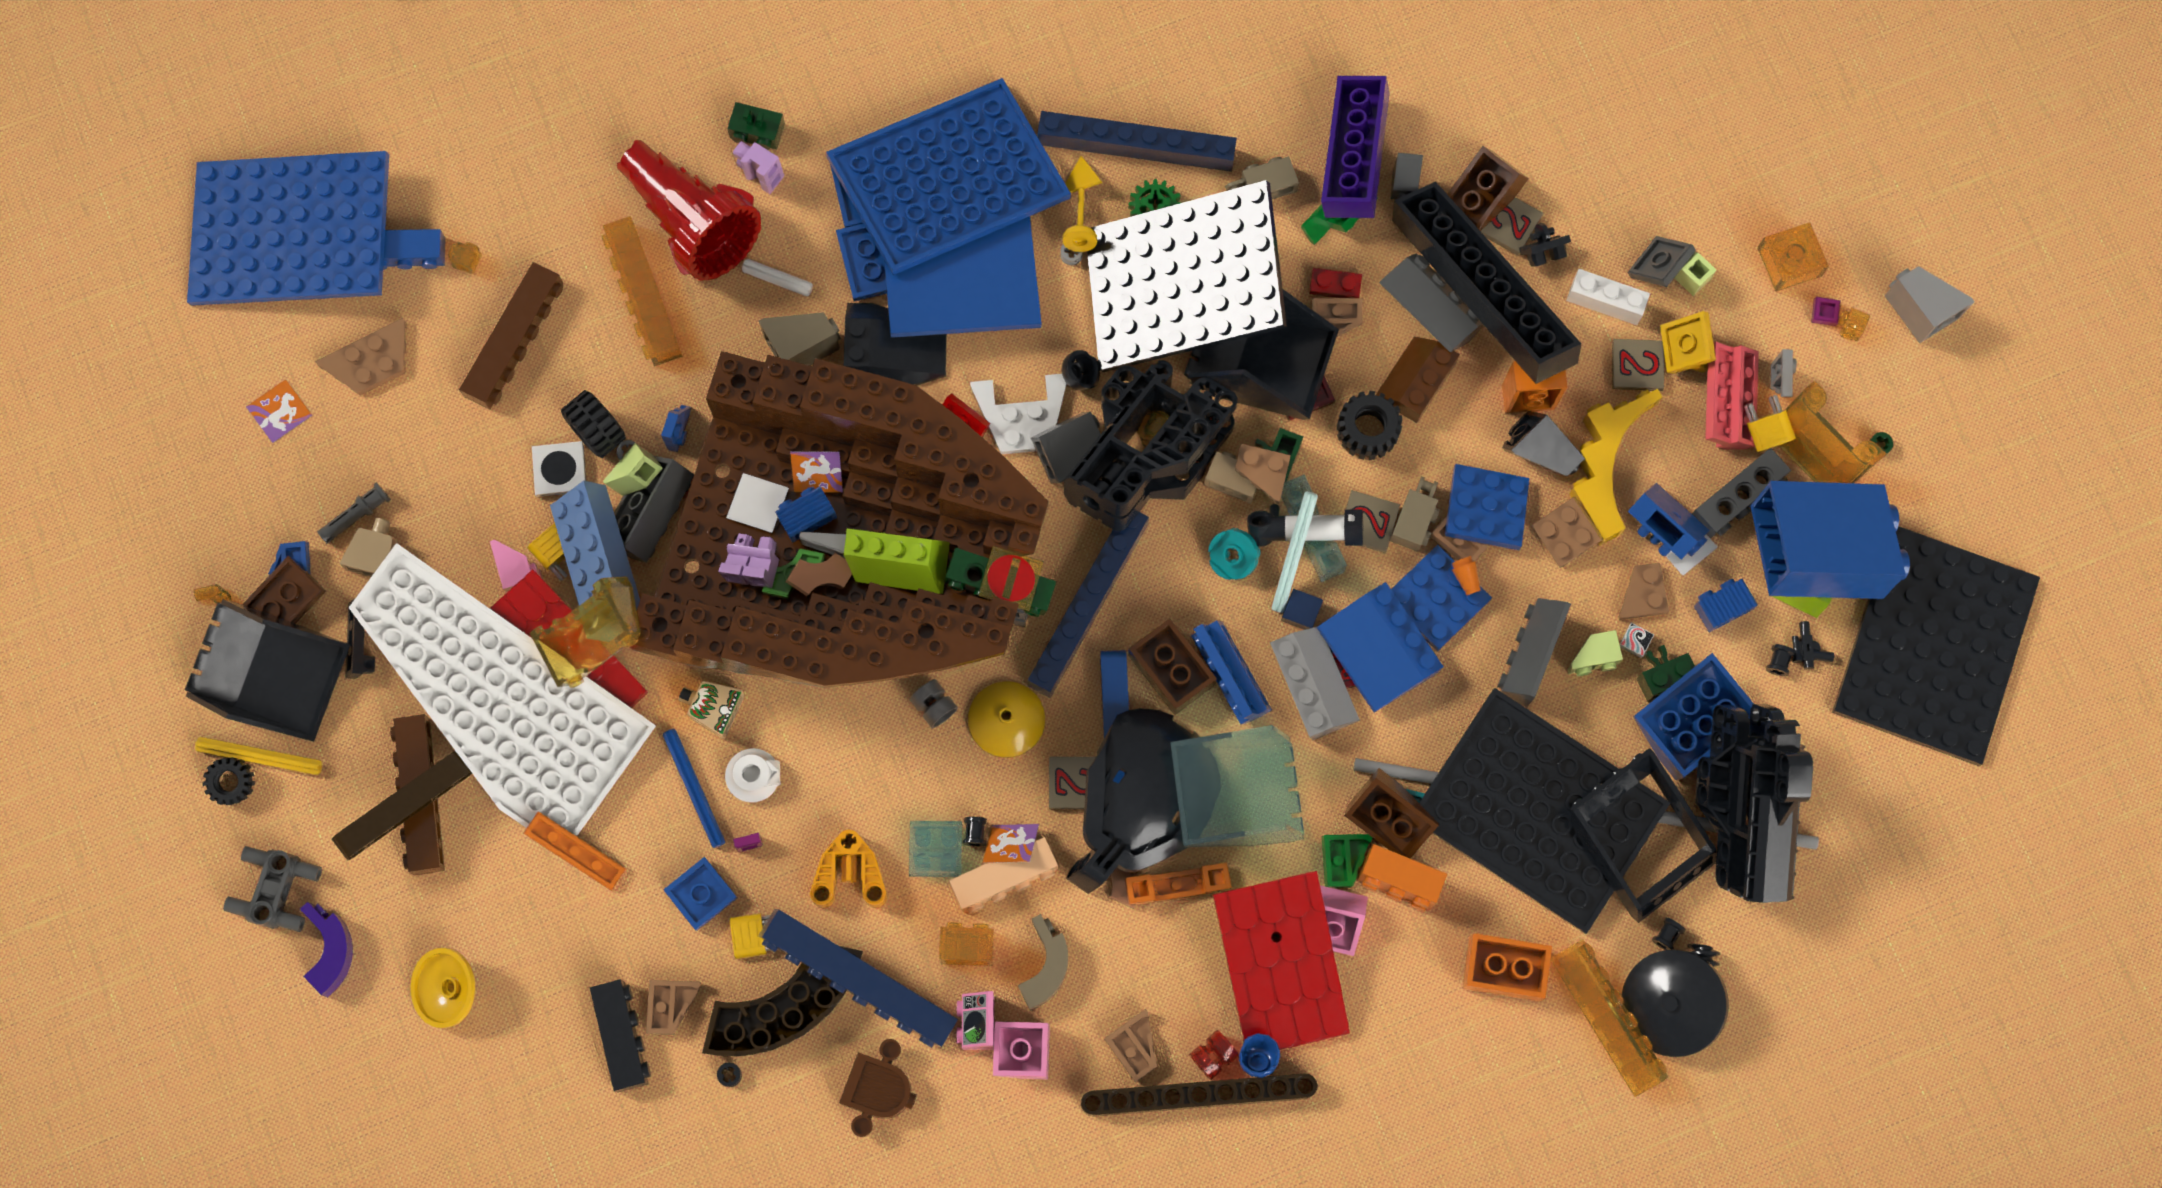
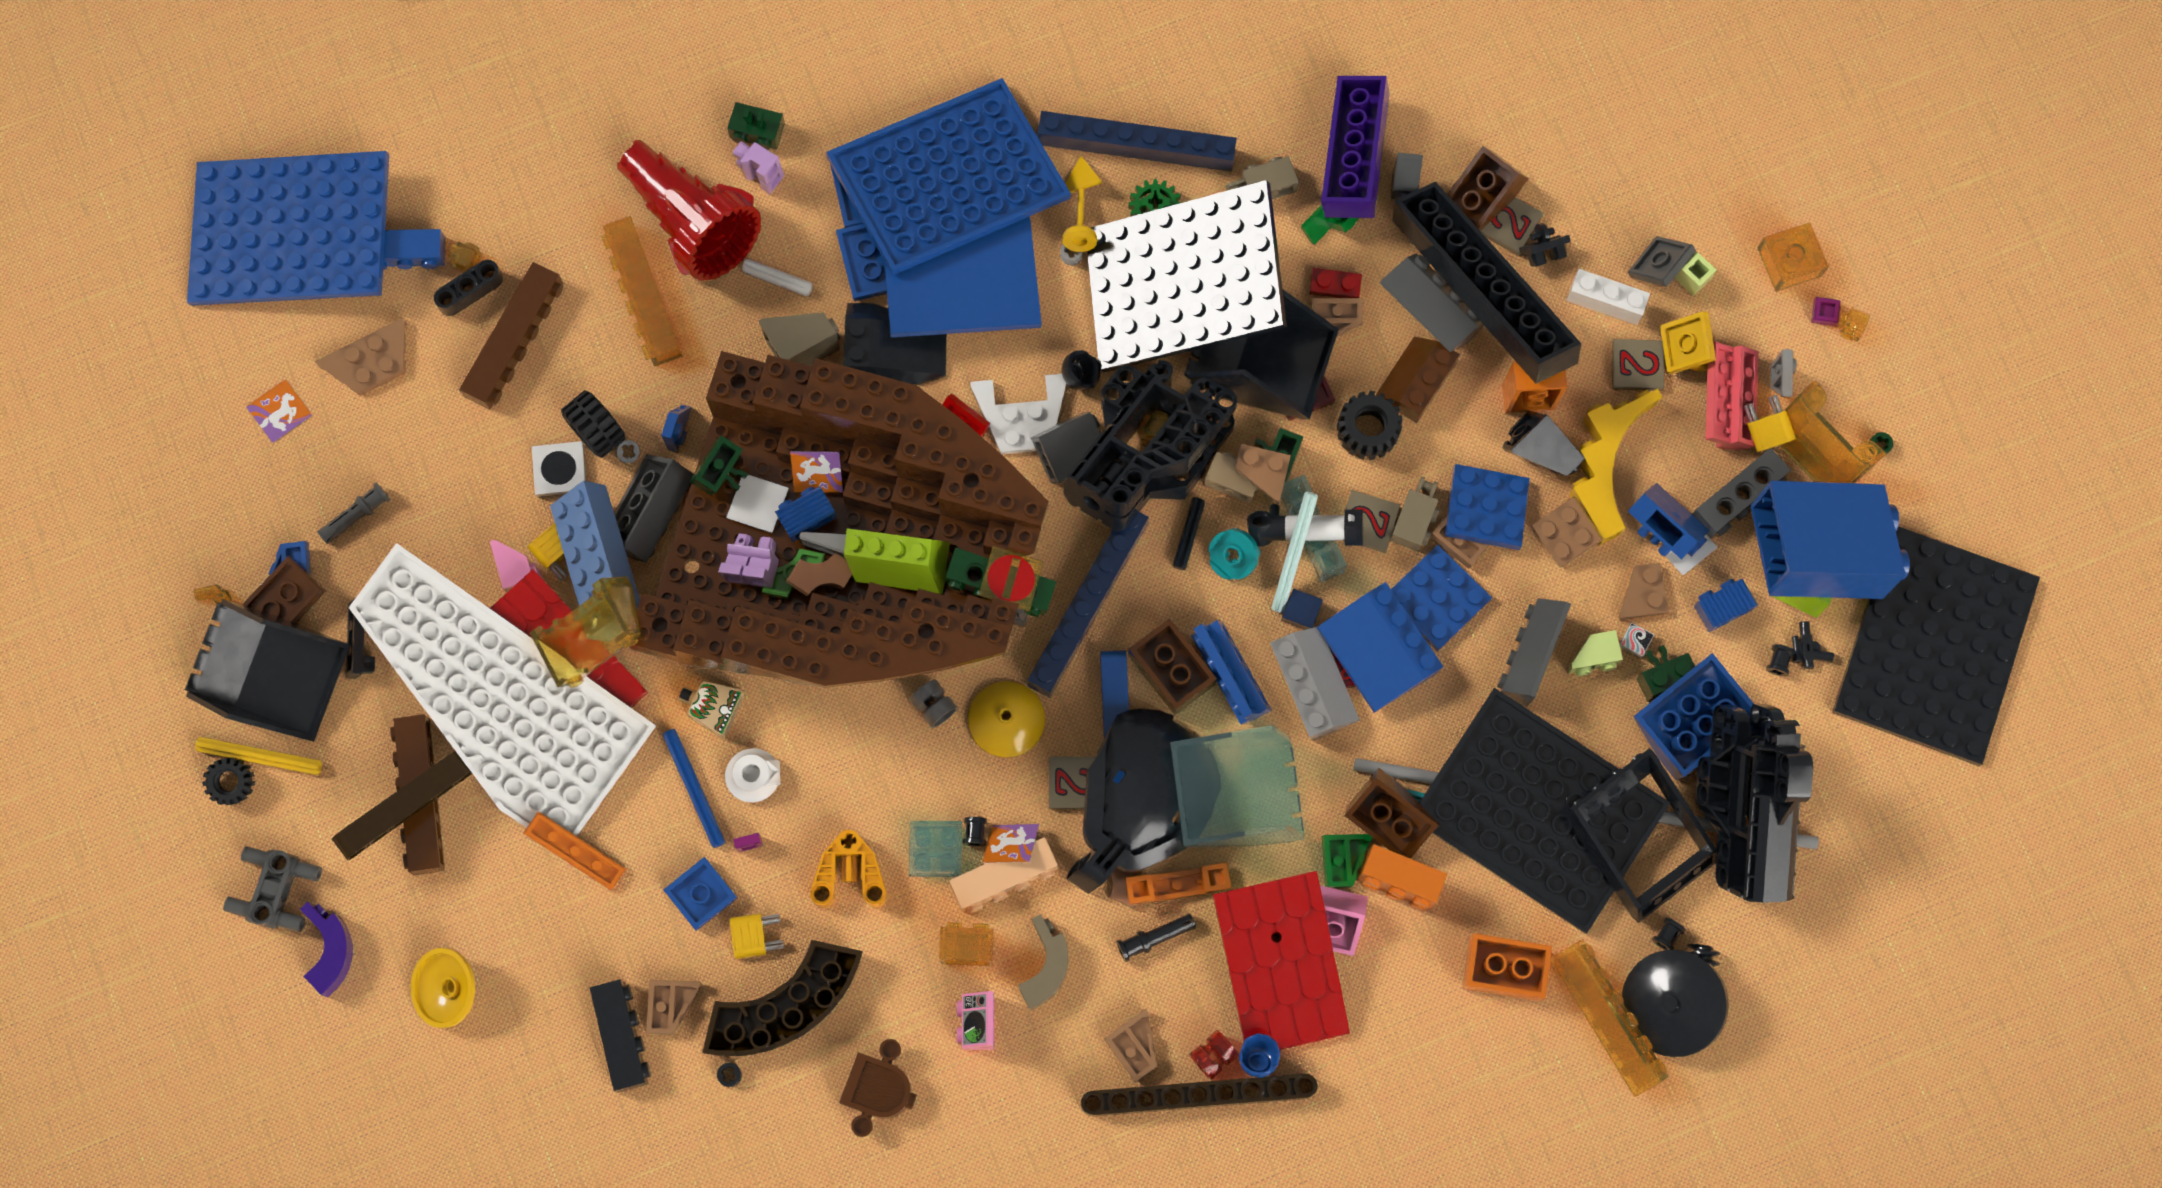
tan torso [340,518,398,577] -> none
yellowish green slope [603,443,662,496] -> none
dark blue brick [758,909,958,1048] -> none
bright pink slope [993,1022,1050,1080] -> none
orange cone [1452,556,1481,595] -> none
light grey slope [1885,266,1975,343] -> none
none -> black beam [434,260,503,316]
none -> dark green brick [689,435,748,496]
none -> black pin [1116,913,1196,962]
none -> black axle [1173,497,1205,570]

